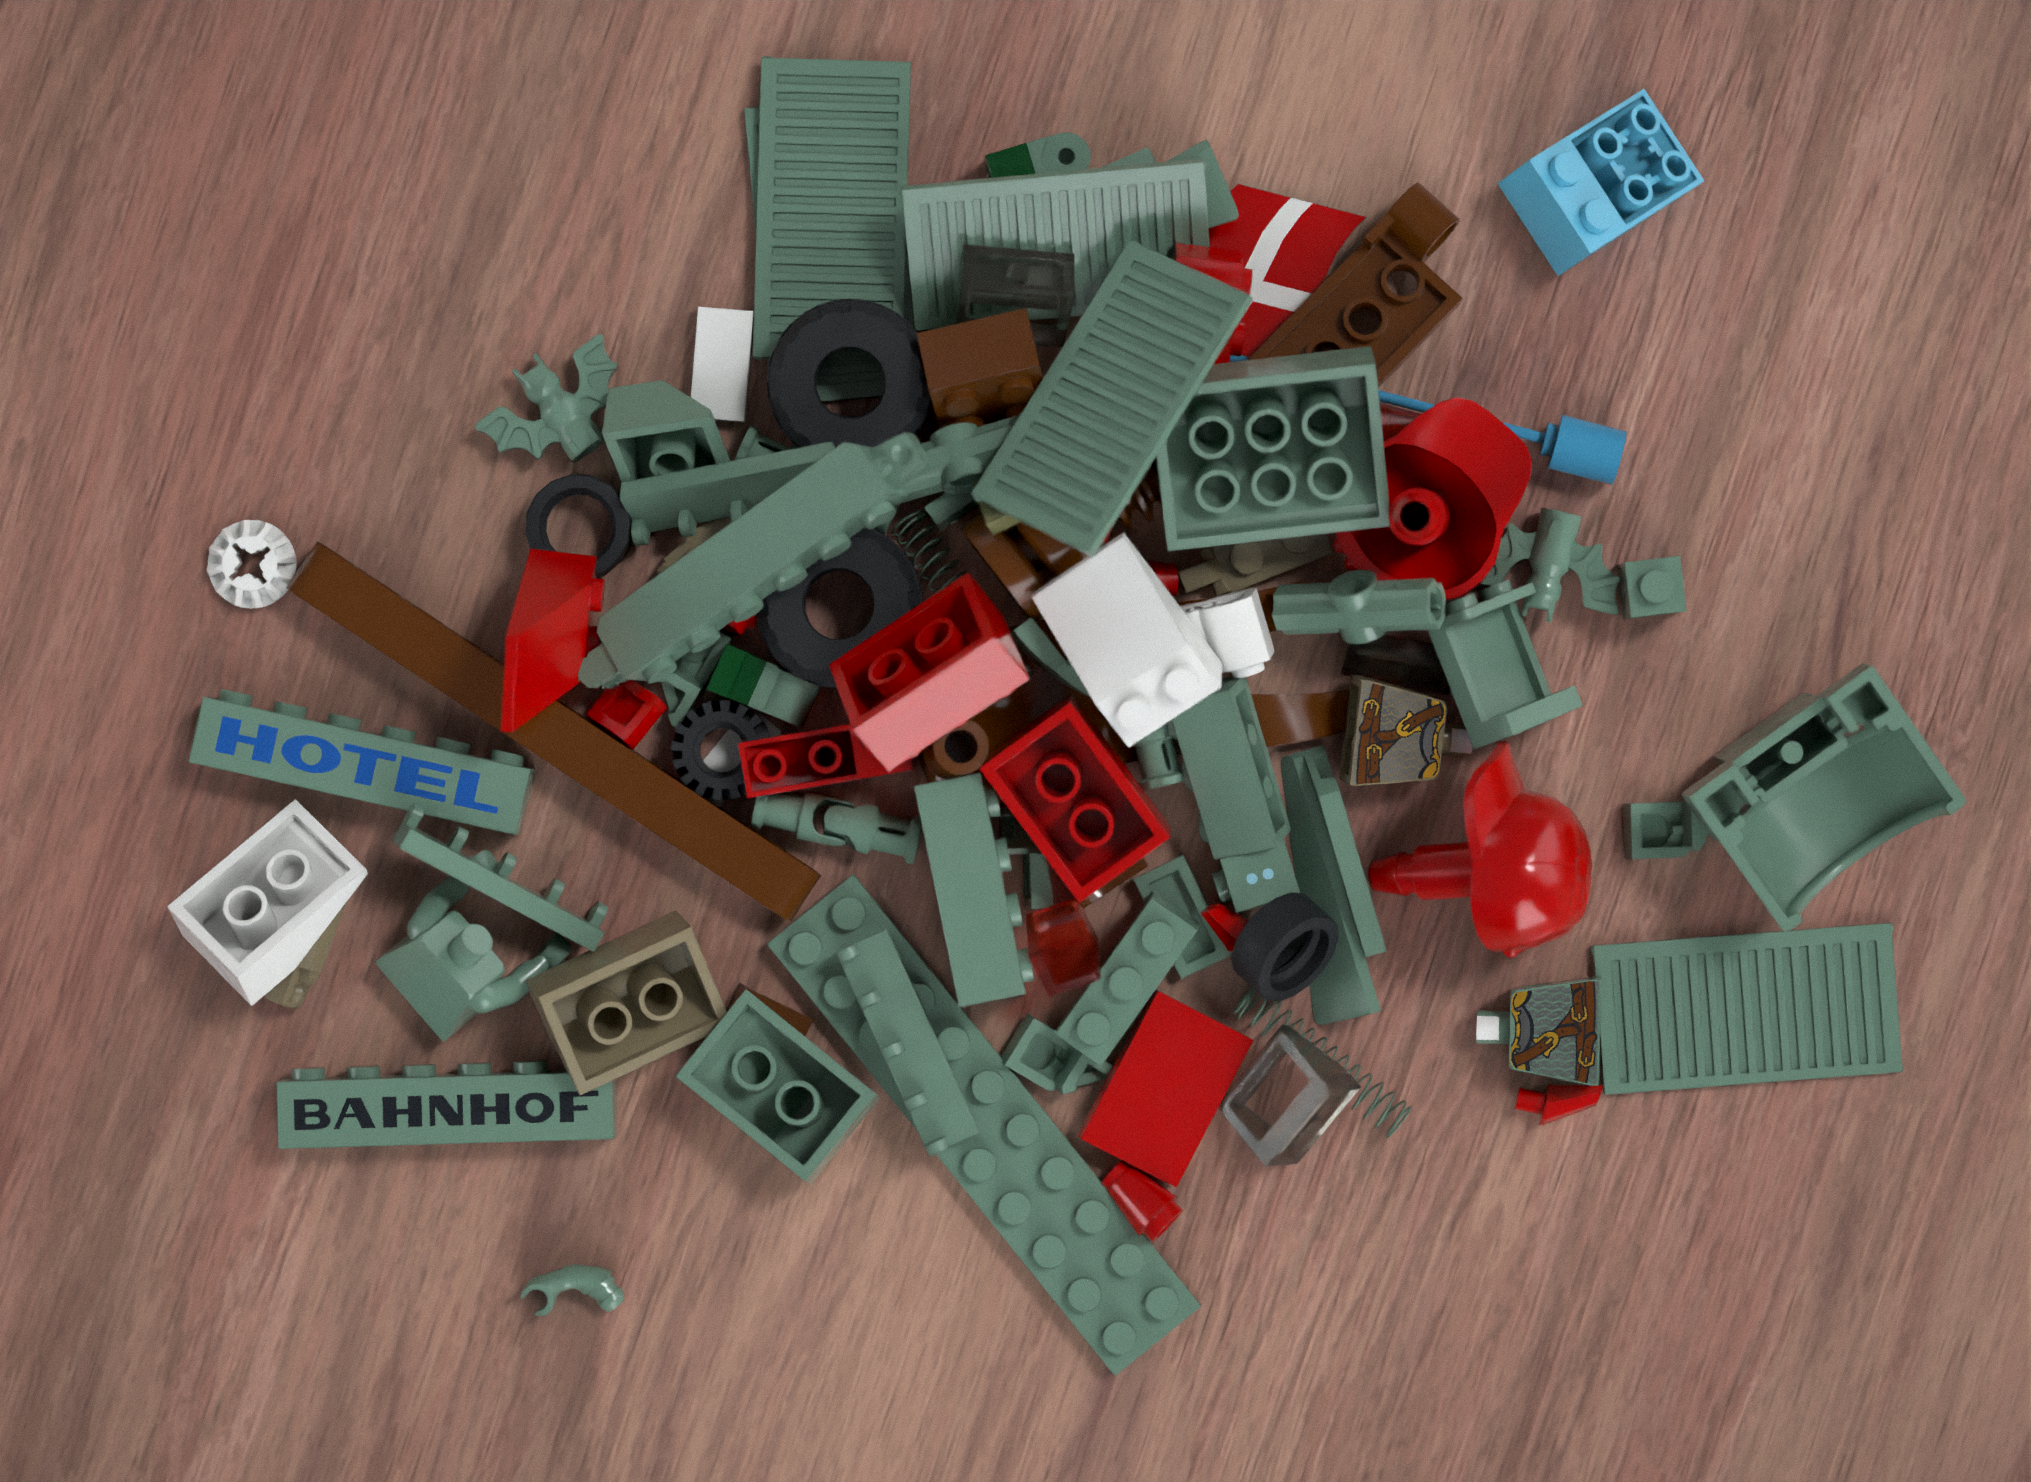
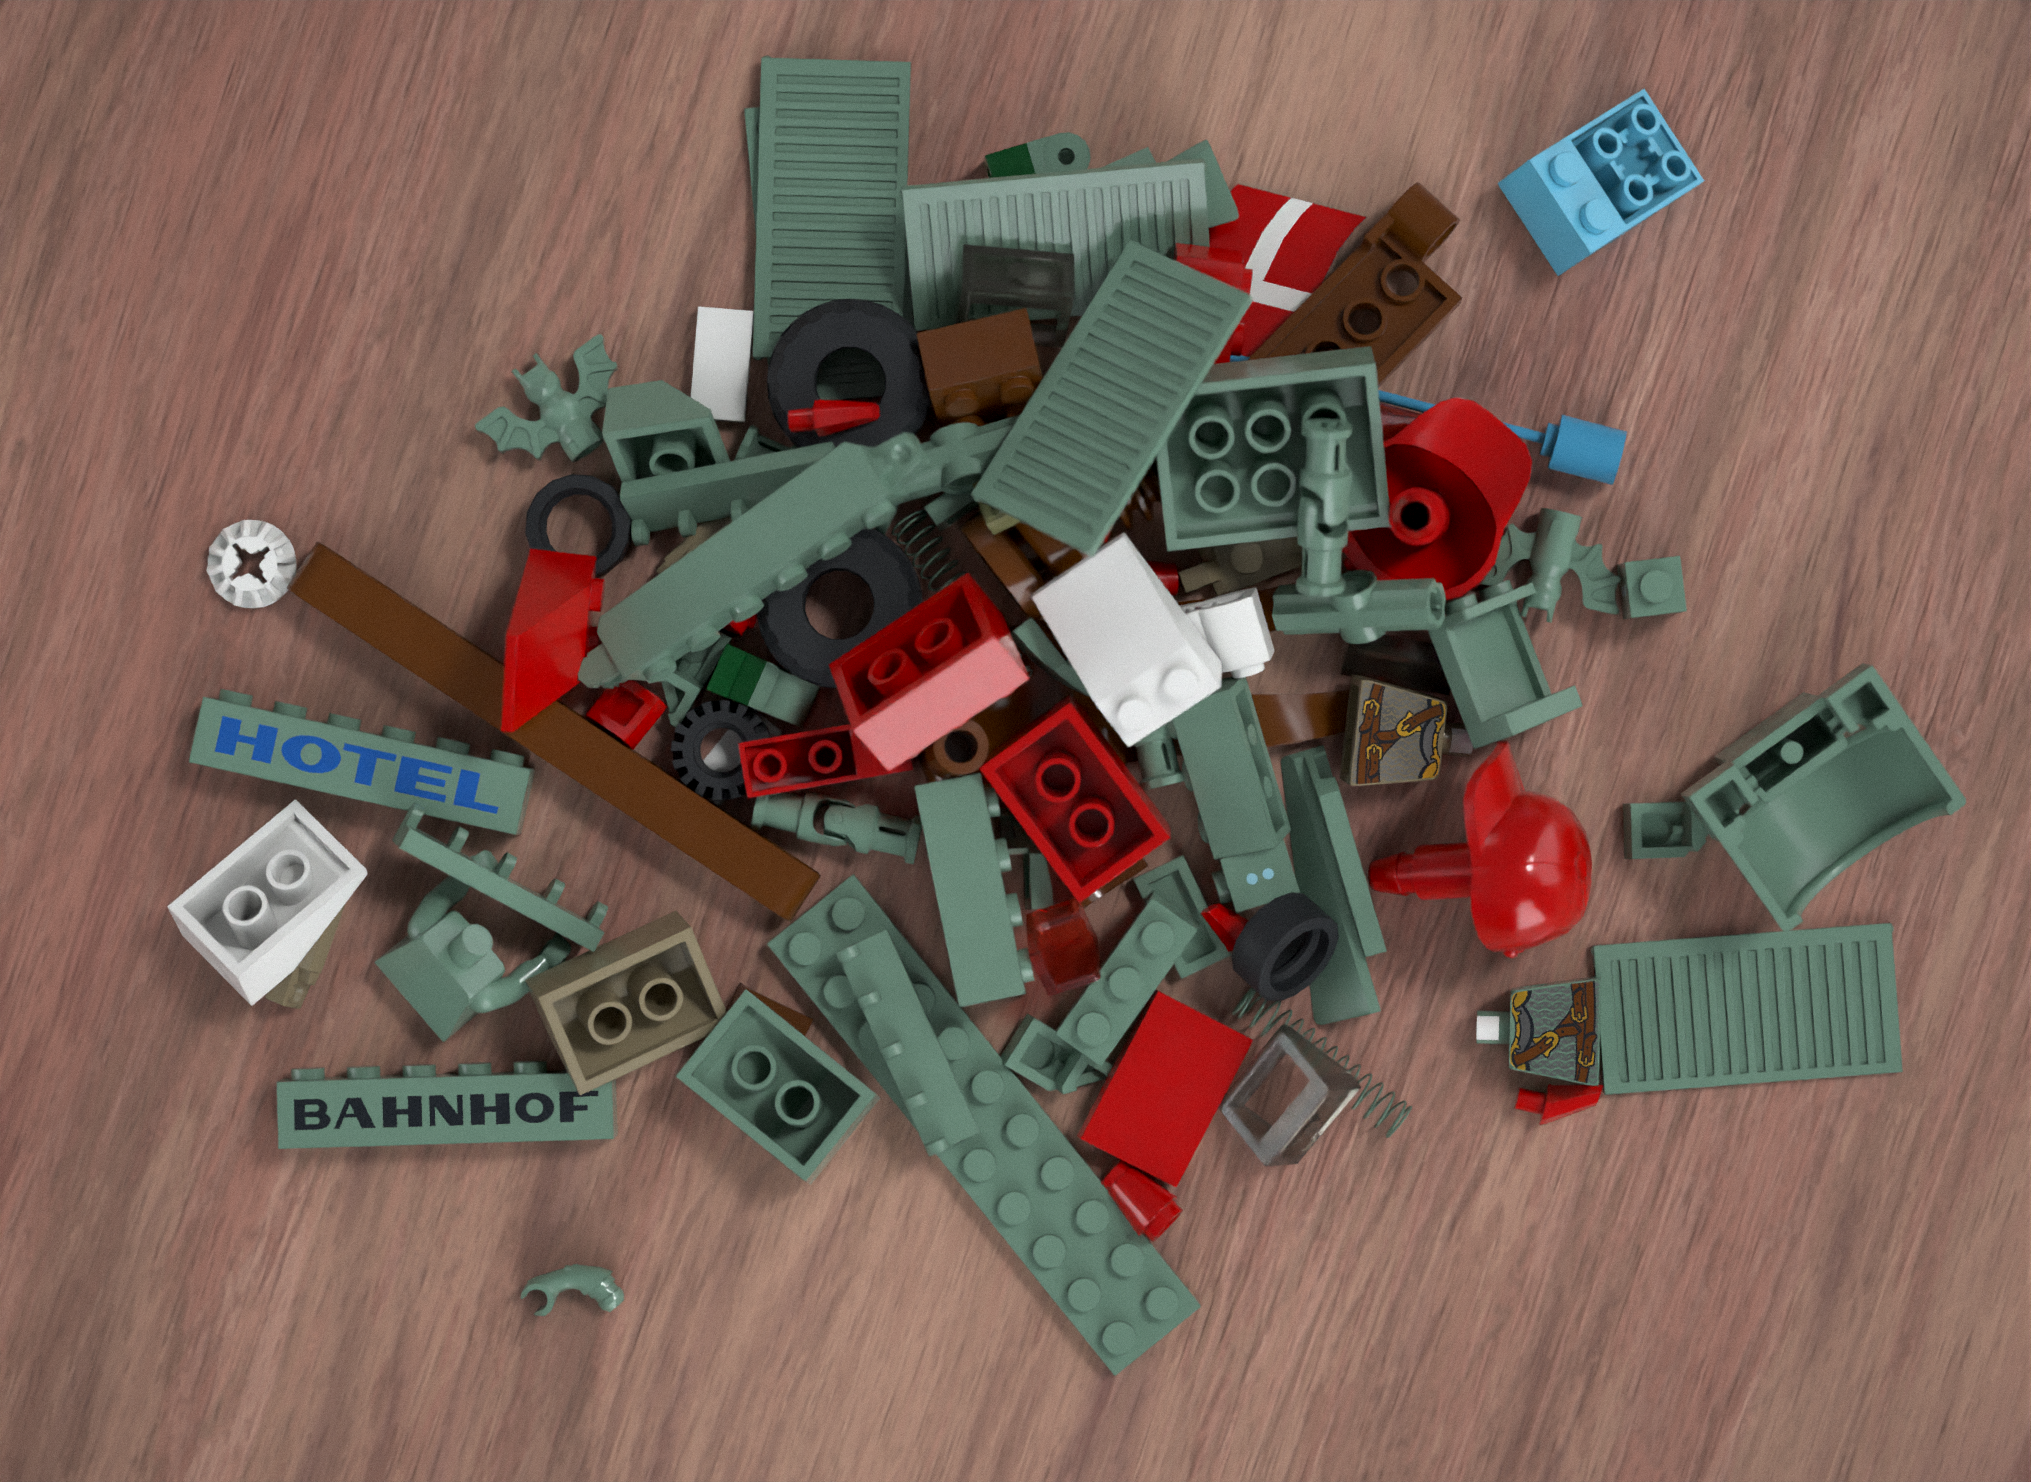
none -> red bar [788,400,880,437]
none -> sand green piece [1296,419,1352,596]

